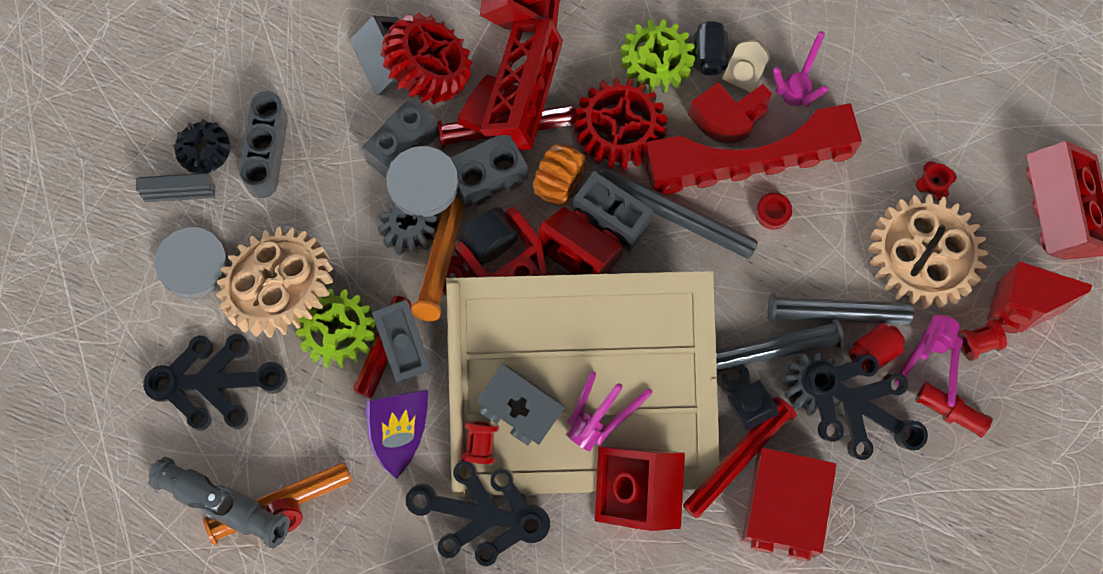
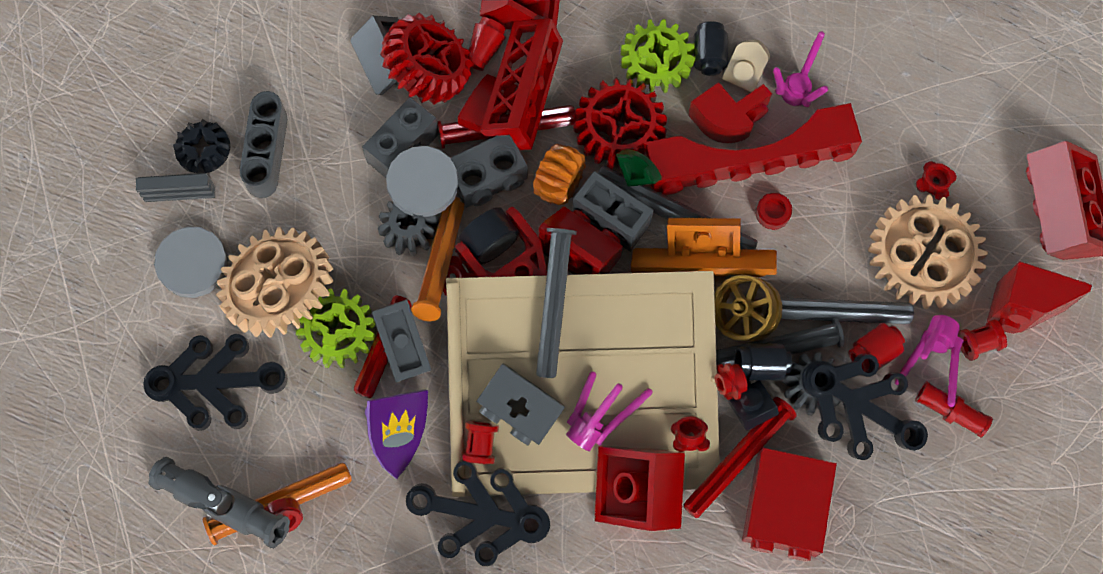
none -> red cone [467,17,506,71]
none -> dark grey axle [536,228,577,378]
none -> dark green tile [616,149,662,187]
none -> orange bracket [631,218,777,277]
none -> red plate [671,416,710,452]
none -> pearl gold wheel [714,275,782,341]
none -> red plate [715,363,747,400]
none -> black brick [734,343,792,380]

